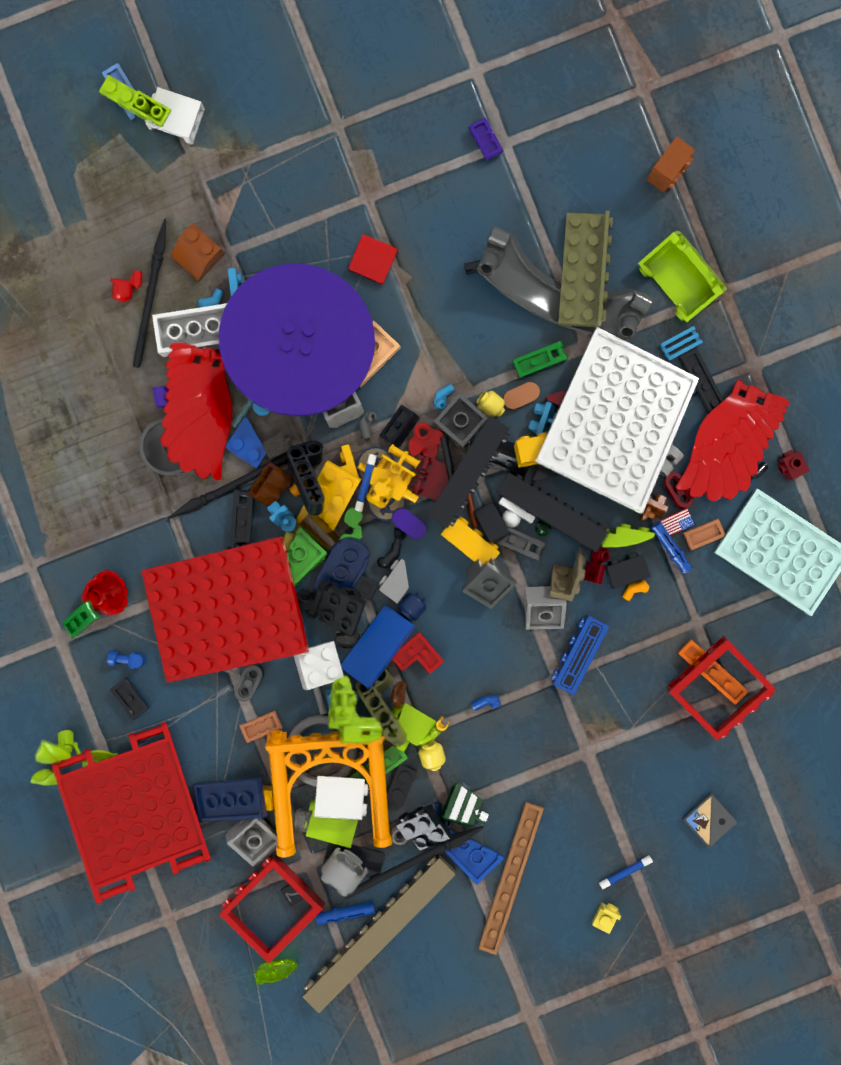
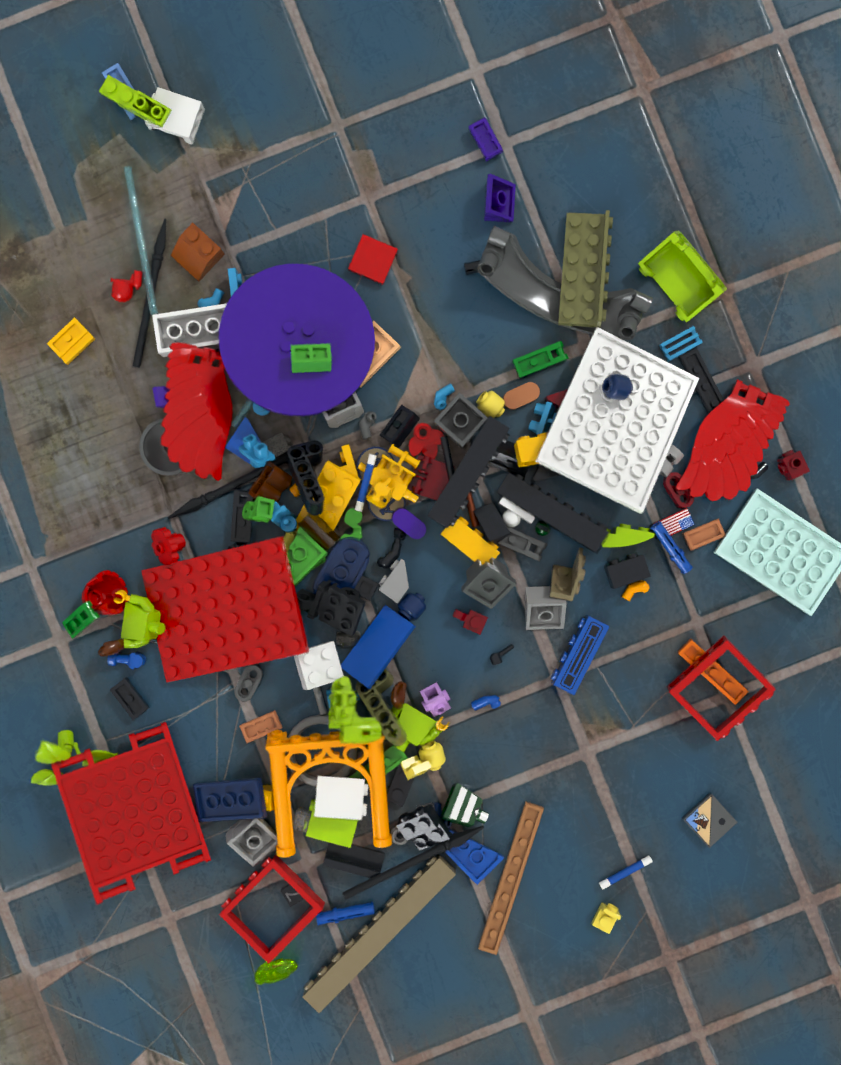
light grey brick [321,848,367,896] -> none
red plate [392,632,444,674] -> none
dark red plate [583,547,610,585] -> none
dark orange hips [640,495,668,521] -> none
dark orange brick [646,136,695,193] -> none
none -> yellow plate [47,317,95,365]
none -> lime torso [98,590,165,656]
none -> clear light blue piece [124,166,158,315]
none -> red plant [151,527,186,565]
none -> dark azure hips [239,434,275,468]
none -> bright green leg [242,496,275,523]
none -> bright green hinge [291,344,332,373]
none -> light yellow bracket [400,755,432,780]
none -> lavender brick [420,682,451,717]
none -> dark red plate [452,609,488,635]
none -> dark purple slope [484,174,516,222]
none -> black hand [490,644,514,665]
none -> dark blue head [602,373,633,400]

